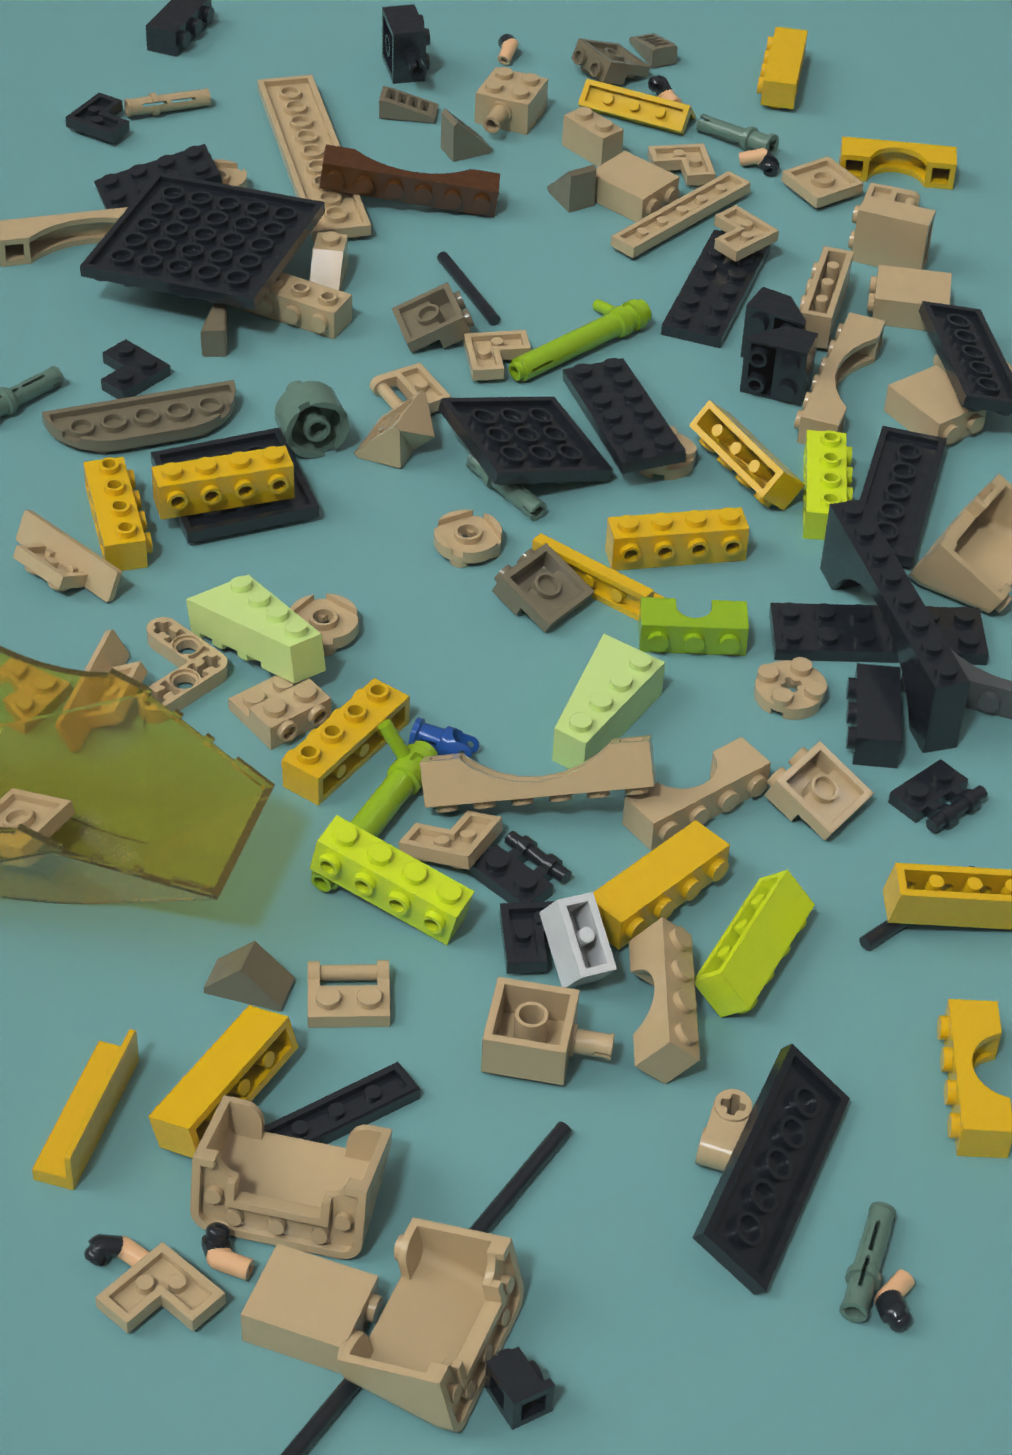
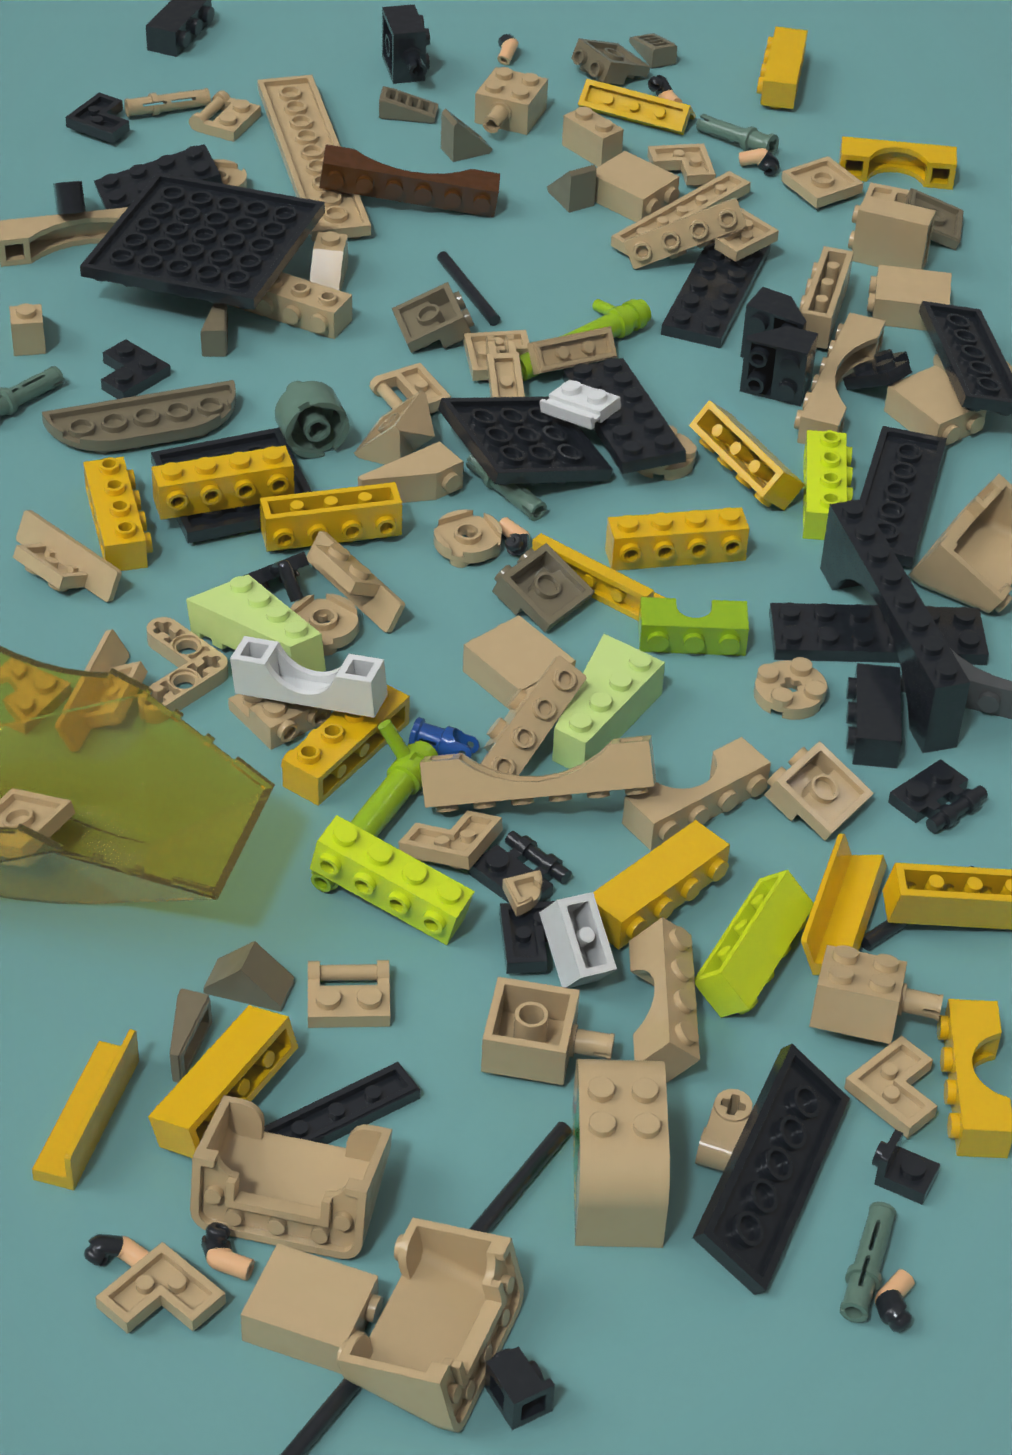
none -> tan slope [9,303,46,356]
none -> black beam [53,181,86,215]
none -> dark tan slope [169,989,212,1083]
none -> tan plate [189,90,261,142]
none -> white arch [230,636,388,718]
none -> black plate [243,552,309,602]
none -> yellow brick [260,482,402,552]
none -> tan bracket [306,531,405,633]
none -> tan slope [358,441,464,503]
none -> tan brick [463,615,576,710]
none -> tan bracket [480,655,586,776]
none -> tan hinge [486,334,525,397]
none -> arm [499,517,530,556]
none -> tan tile [502,870,543,916]
none -> tan tile [527,326,617,375]
none -> white plate [540,380,621,430]
none -> tan brick [572,1059,670,1248]
none -> tan bracket [624,198,746,269]
none -> yellow panel [801,834,887,975]
none -> tan brick [809,945,944,1044]
none -> black plate [843,349,912,390]
none -> tan plate [844,1035,937,1139]
none -> black bracket [872,1129,940,1205]
none -> dark tan tile [905,188,964,250]

